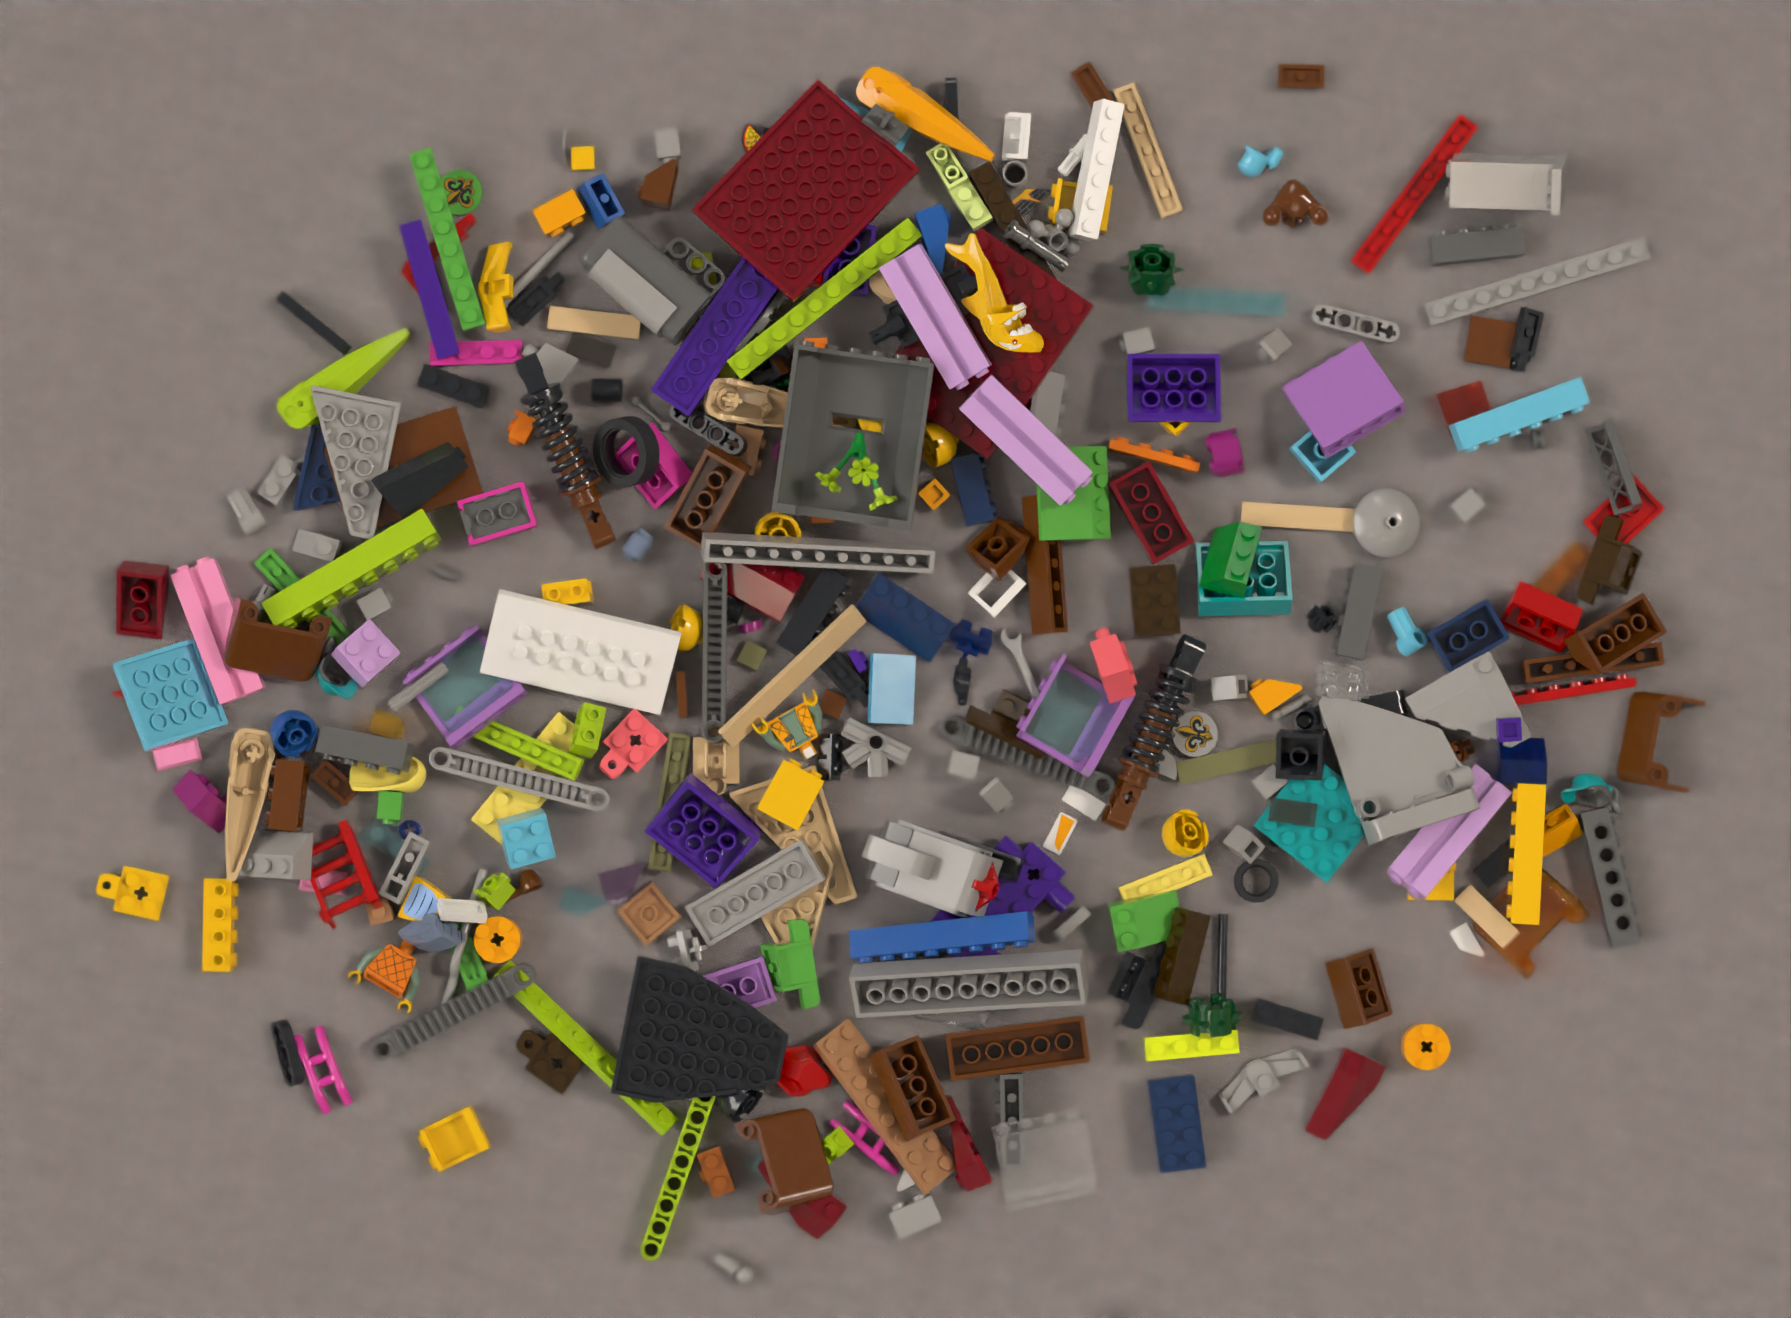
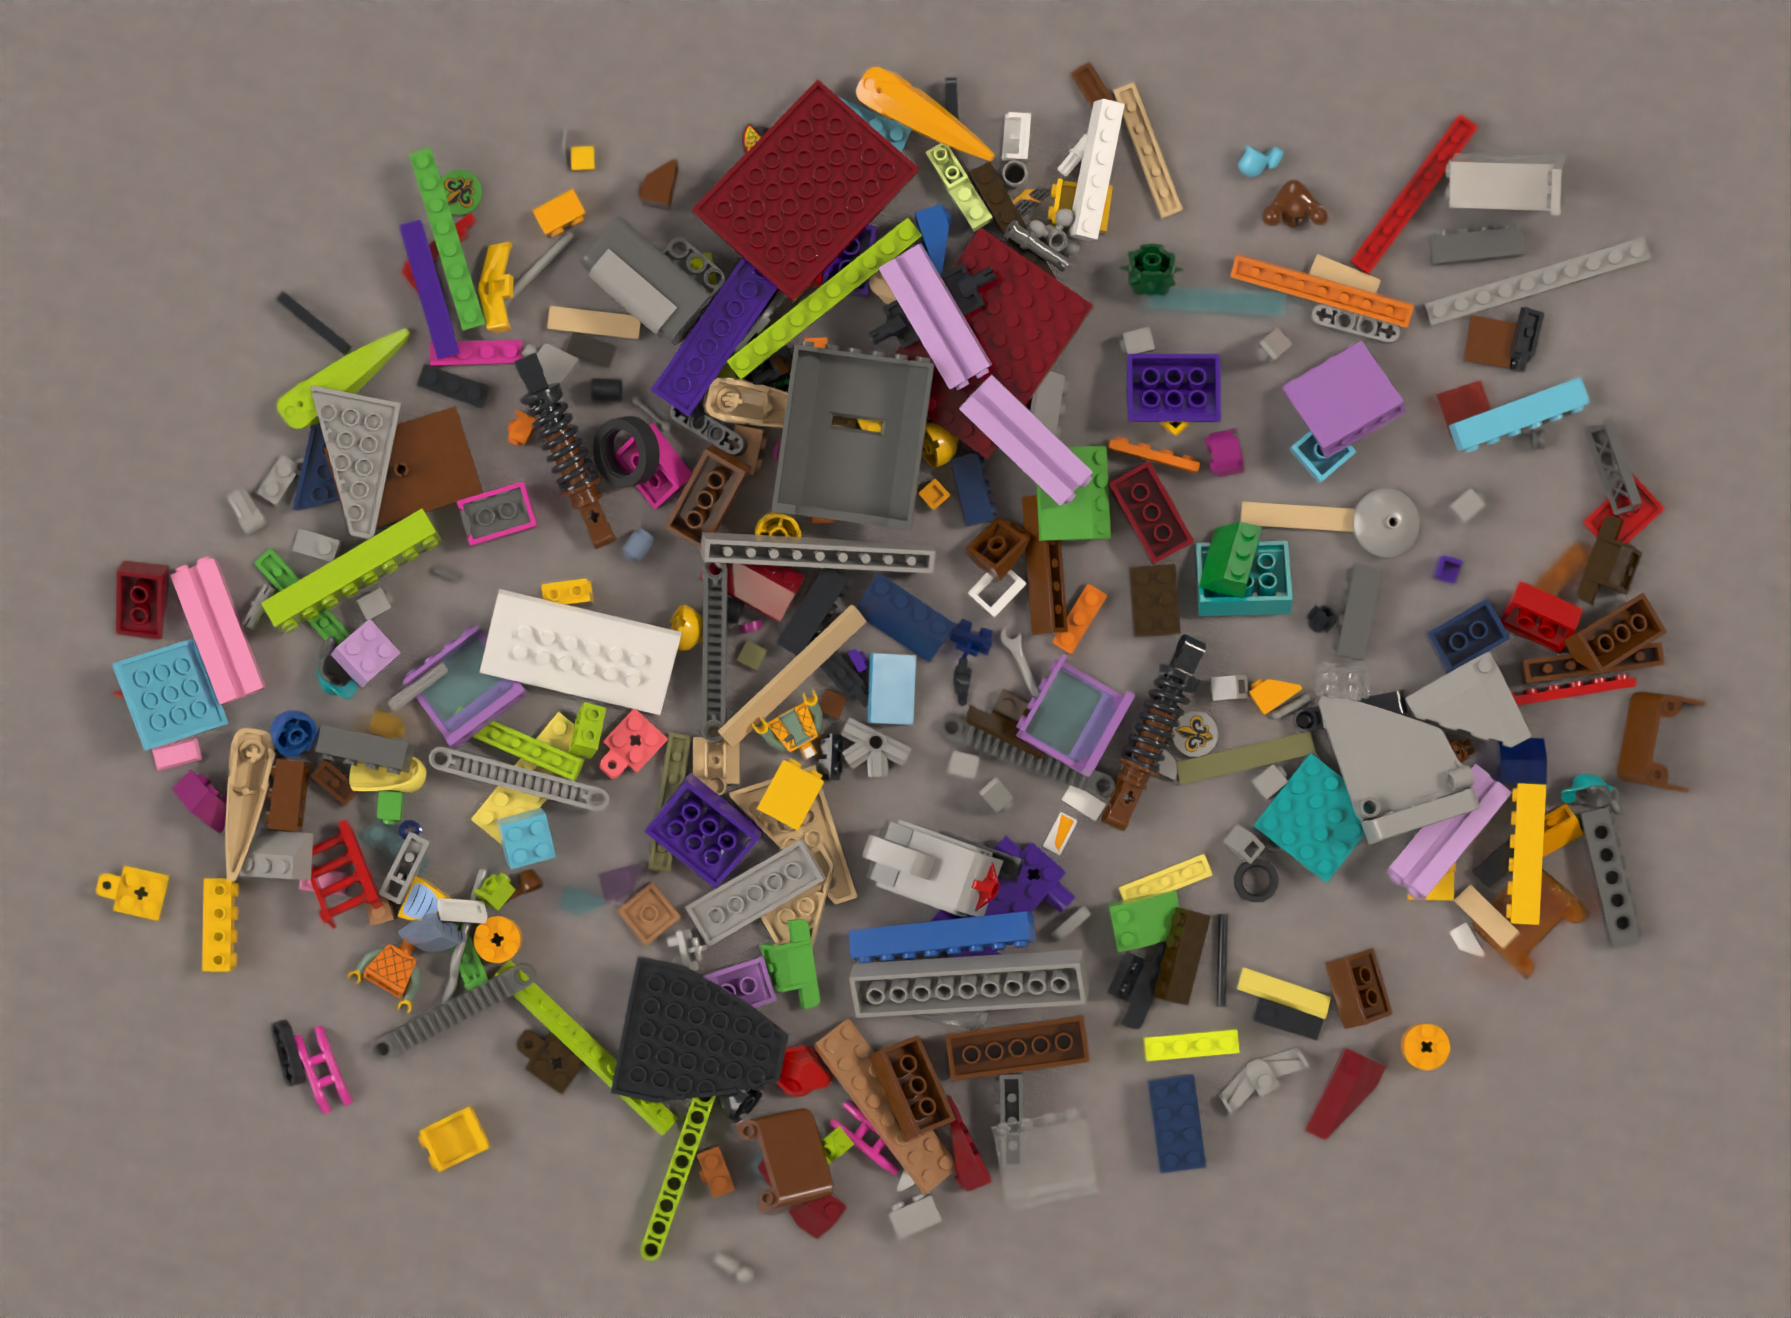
reddish brown windscreen [223,597,332,682] -> none
black slope [371,442,469,519] -> none
black hinge [507,272,565,327] -> none
blue brick [577,173,625,230] -> none
light grey brick [654,128,682,164] -> none
reddish brown tile [676,671,689,718] -> none
lime plant [815,432,898,511] -> none
dark grey hips [862,104,909,146] -> none
yellow piece [945,233,1044,352] -> none
coral brick [1089,628,1138,704] -> none
yellow cylinder [1161,809,1209,857] -> none
dark green brick [1182,993,1243,1037] -> none
clear smoke tile [1268,798,1317,827] -> none
black slope [1276,729,1327,781] -> none
reddish brown plate [1277,64,1325,89] -> none
medium azure piece [1387,607,1427,656] -> none
dark purple plate [1496,717,1522,742] -> none
none -> orange plate [1052,584,1108,654]
none -> orange plate [1230,253,1414,328]
none -> light yellow tile [1237,967,1331,1019]
none -> tan tile [1309,254,1381,293]
none -> dark purple panel [1432,554,1464,585]

